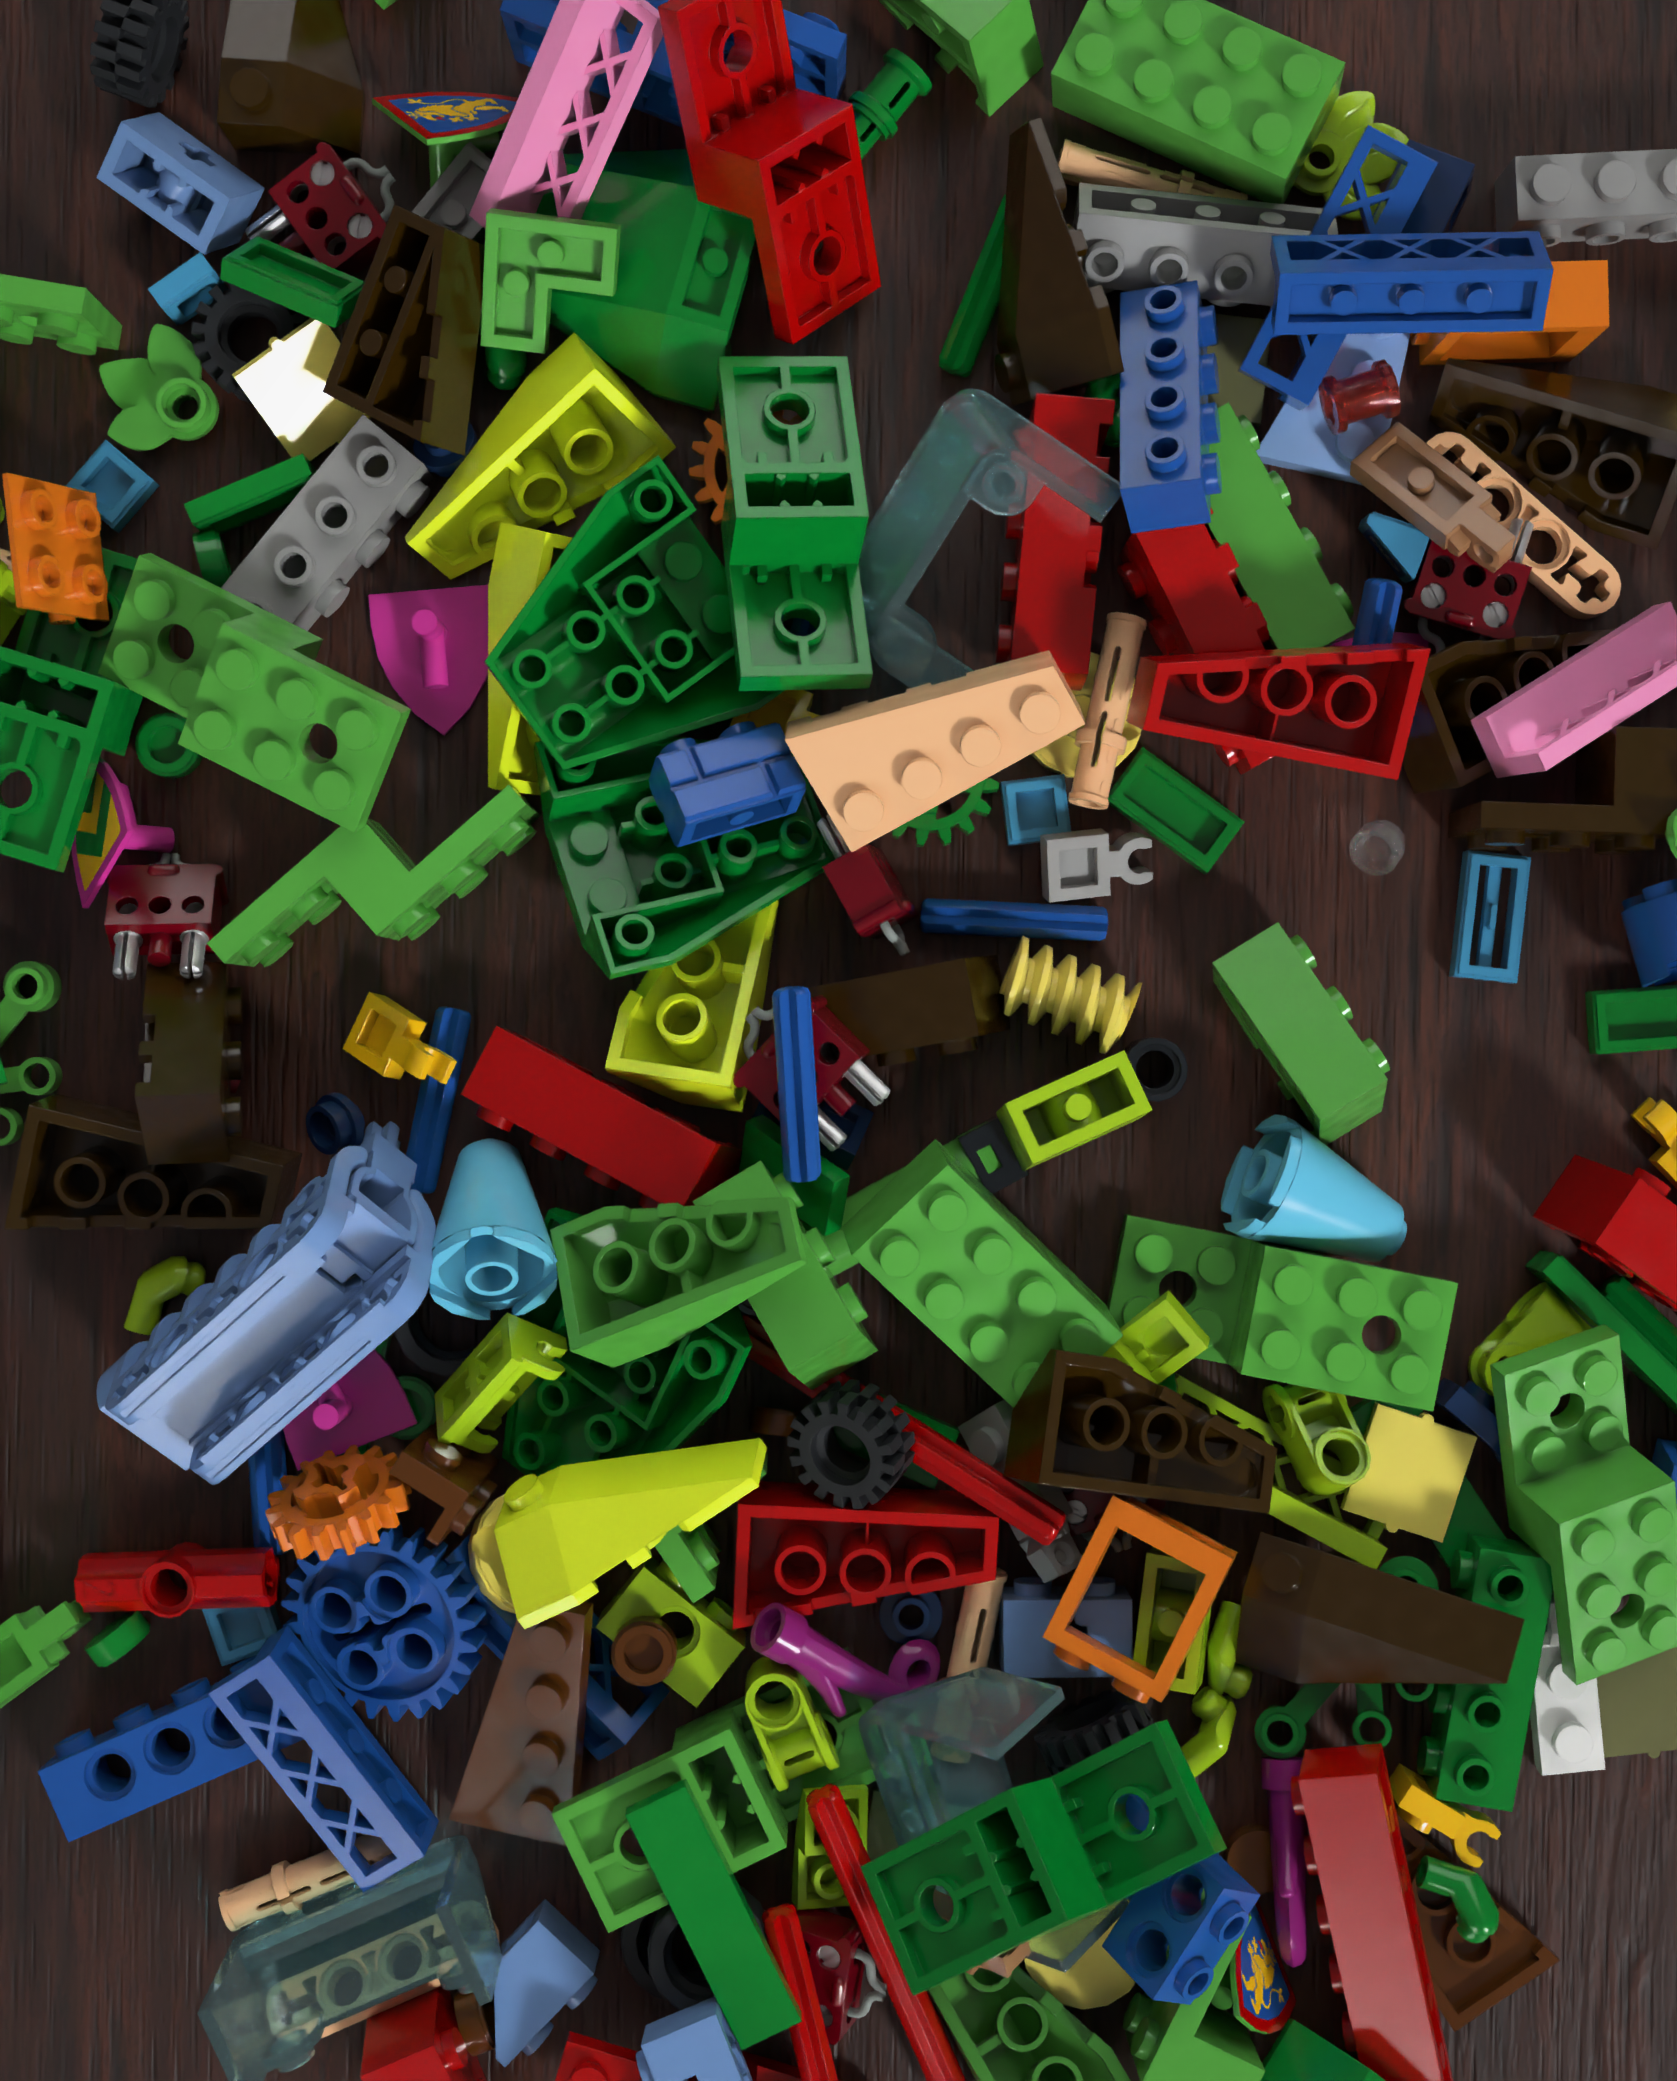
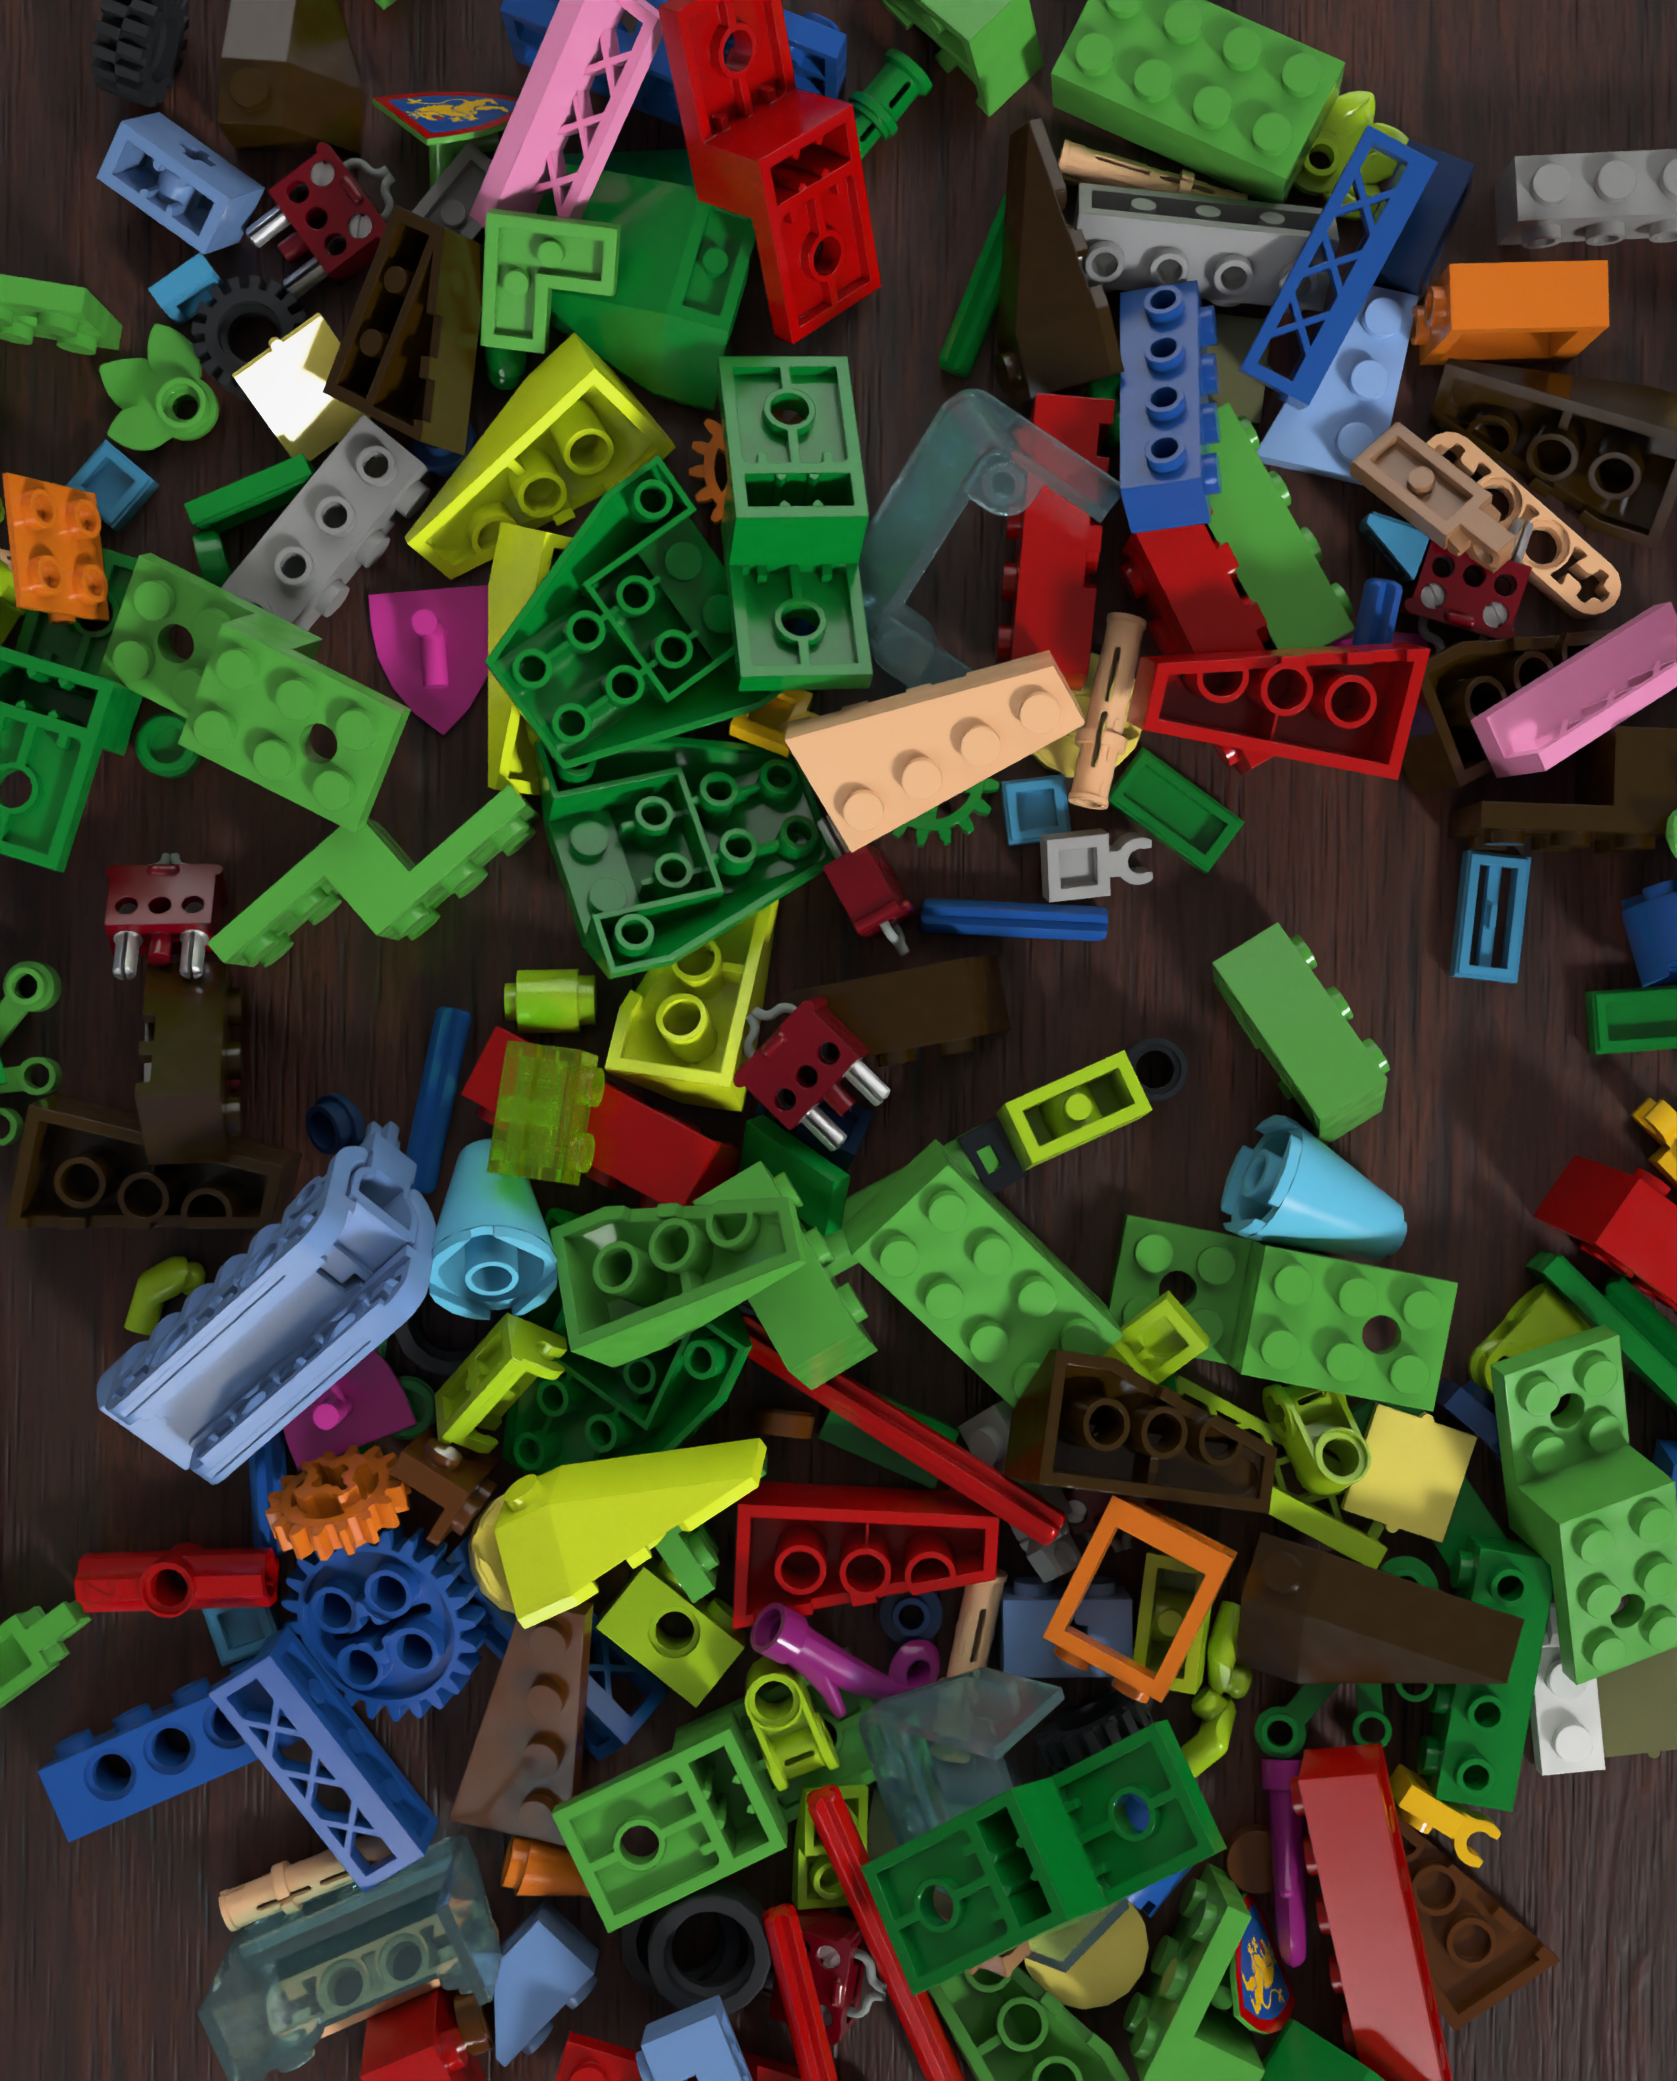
shield [72,757,175,909] -> none
green tile [84,1611,151,1667] -> none
green tile [220,236,365,328] -> none
yellow plate [342,992,457,1084] -> none
reddish brown tile [611,1616,678,1686] -> none
green tile [625,1779,802,2050] -> none
blue brick [649,721,806,848] -> none
blue axle [772,986,821,1183] -> none
black tyre [787,1379,916,1509] -> none
light yellow piece [999,936,1142,1054] -> none
blue brick [1102,1853,1261,2005] -> none
blue fence [1270,231,1554,335] -> none
clear red bush [1318,359,1401,435] -> none
clear hinge [1349,819,1405,876] -> none
green arm [1416,1855,1499,1944] -> none
none -> clear neon green brick [487,1041,605,1186]
none -> orange cone [500,1834,591,1898]
none -> lime brick [504,969,597,1034]

